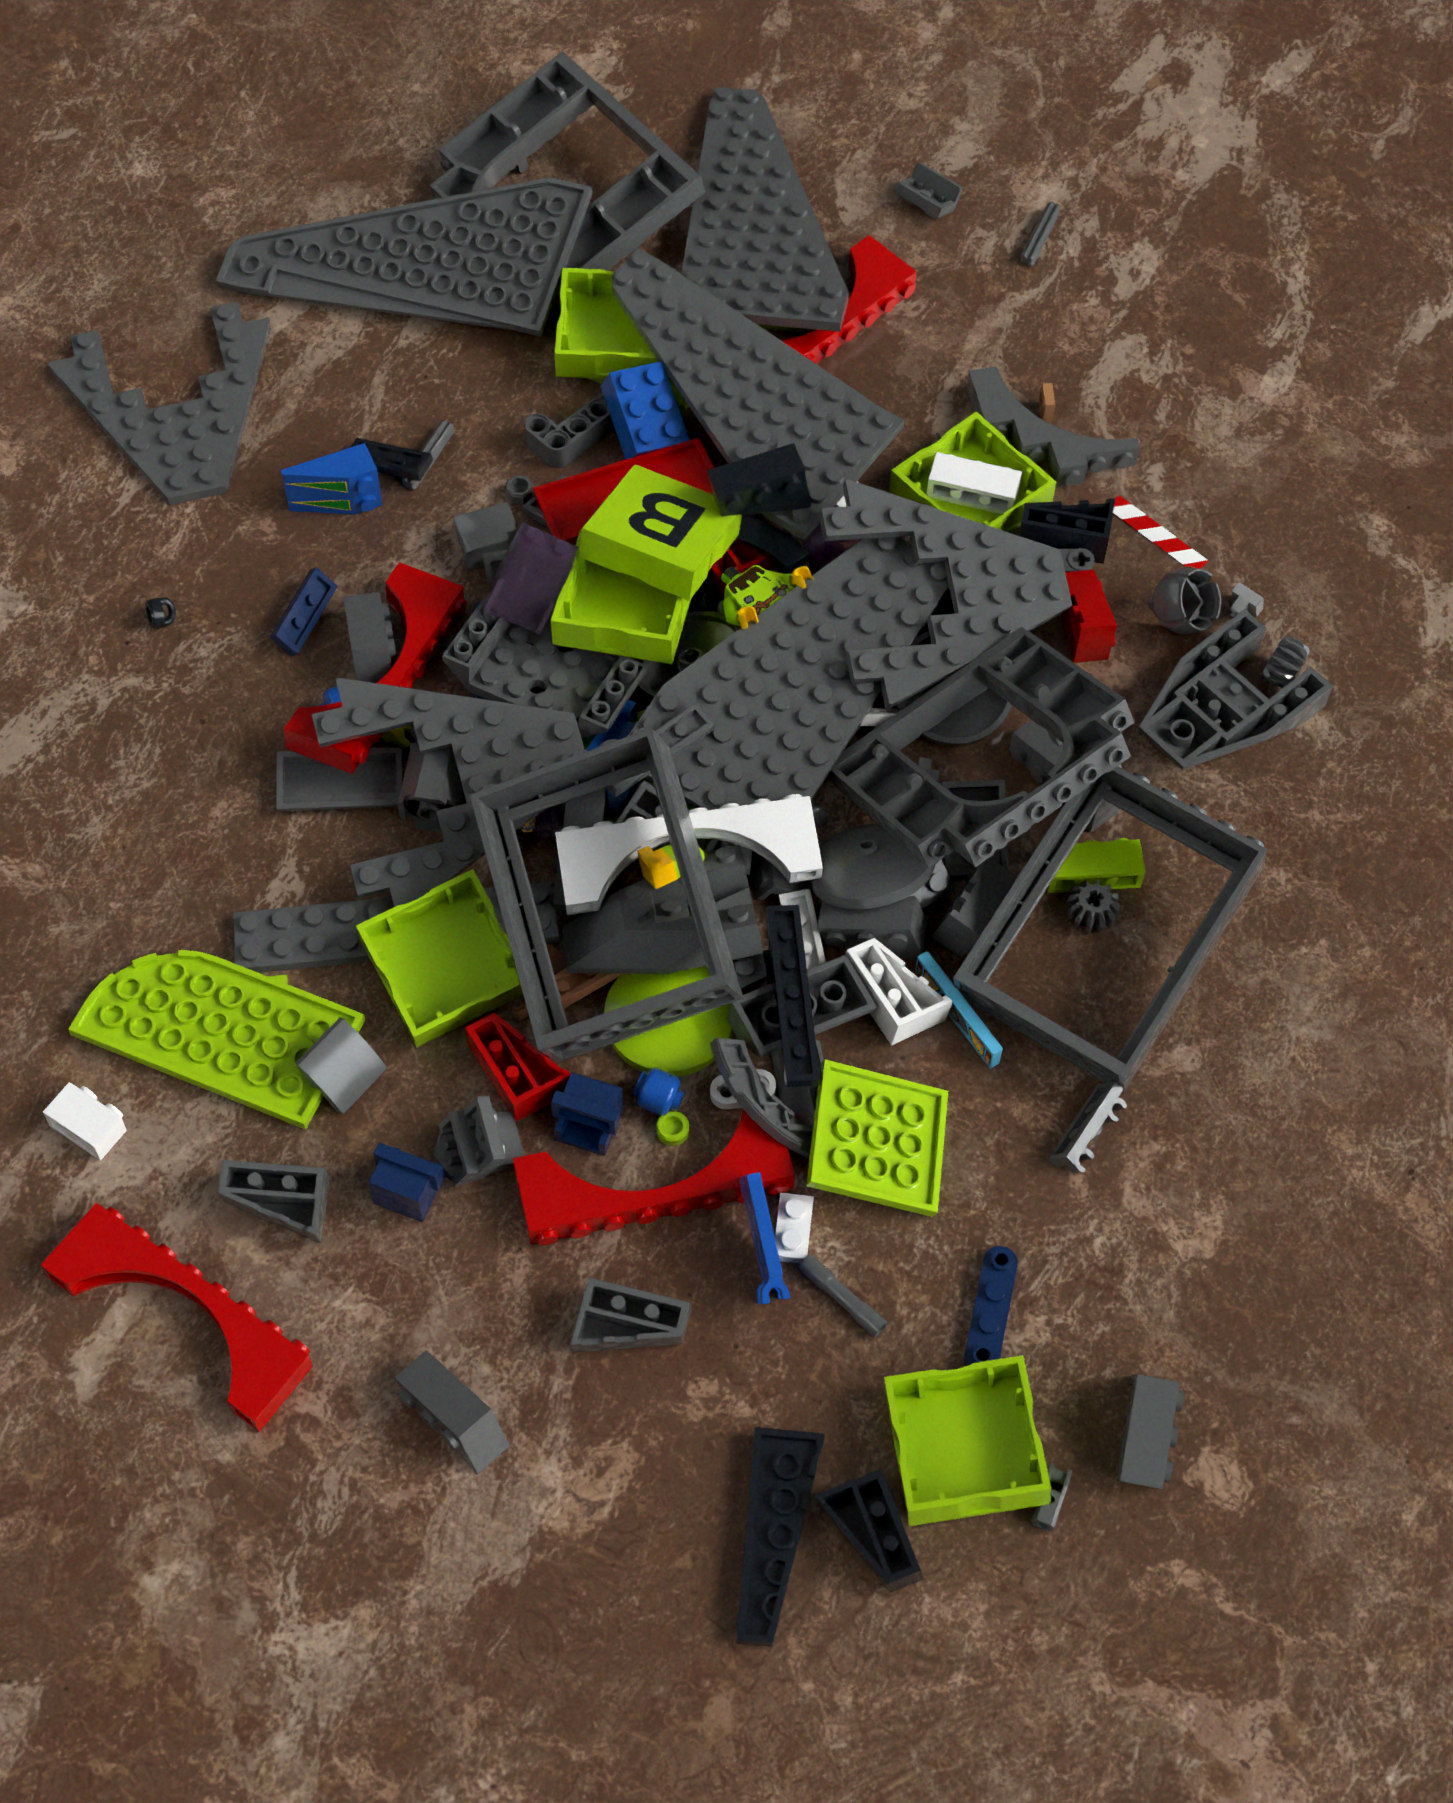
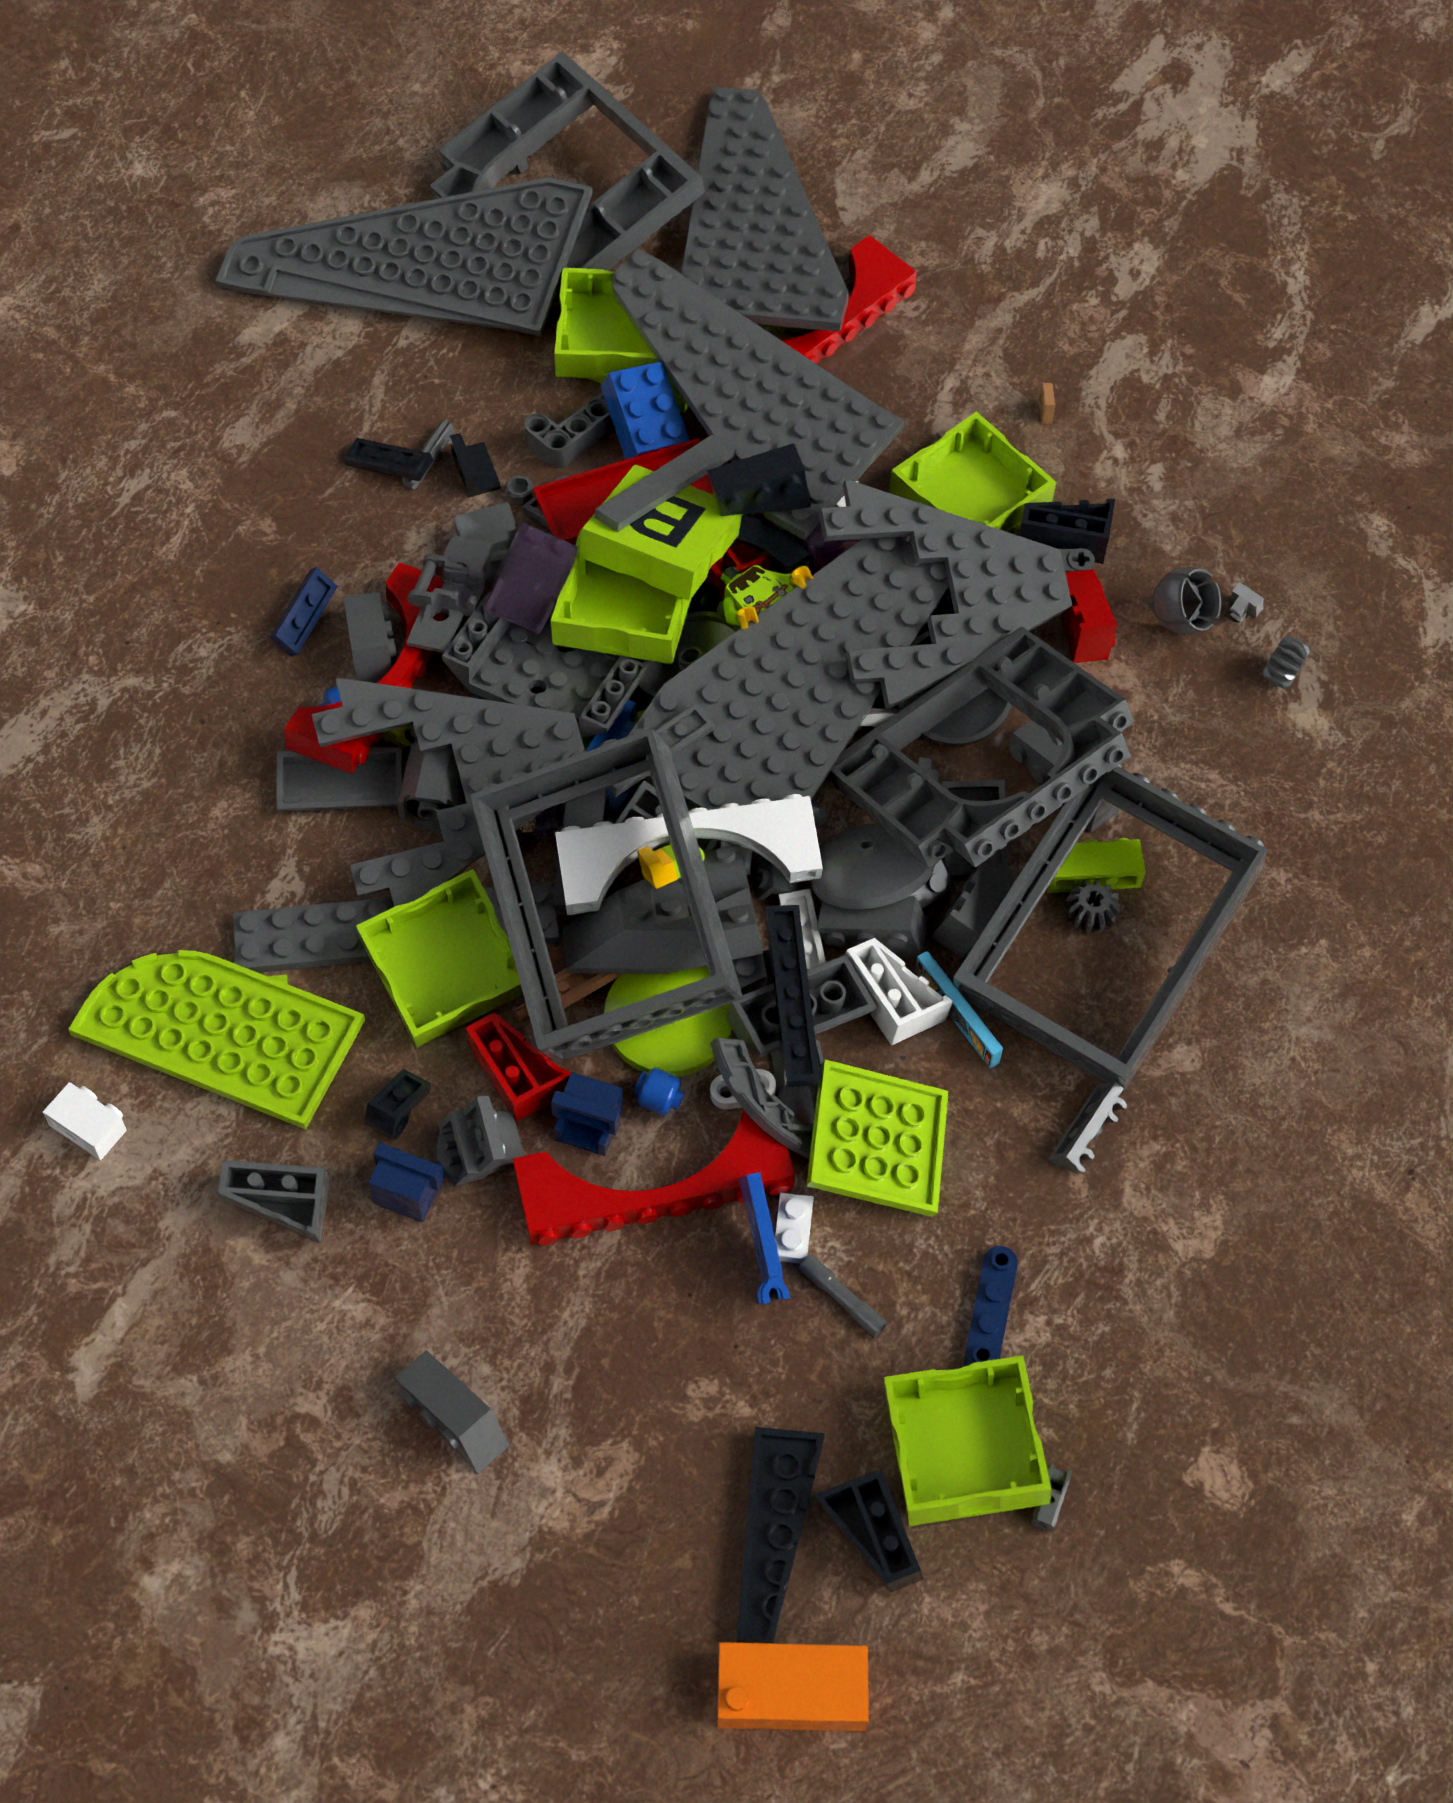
red arch [41,1202,313,1432] -> none
dark grey wing [48,302,271,505] -> none
black tile [145,597,176,629] -> none
blue slope [281,443,382,514] -> none
slope [295,1017,387,1115] -> none
dark grey wedge [570,1277,691,1352] -> none
lime tile [656,1111,689,1146] -> none
dark grey bracket [894,162,963,218] -> none
white brick [927,452,1022,514] -> none
dark grey arch [966,366,1140,487] -> none
dark grey axle [1020,202,1061,266] -> none
sticker [1113,495,1209,569] -> none
dark grey wedge [1116,1374,1184,1489] -> none
dark grey wedge [1138,609,1333,770] -> none
none -> black plate [364,1068,431,1140]
none -> dark grey piece [407,535,492,653]
none -> black panel [449,433,501,498]
none -> dark grey tile [595,435,735,532]
none -> orange brick [717,1642,868,1731]

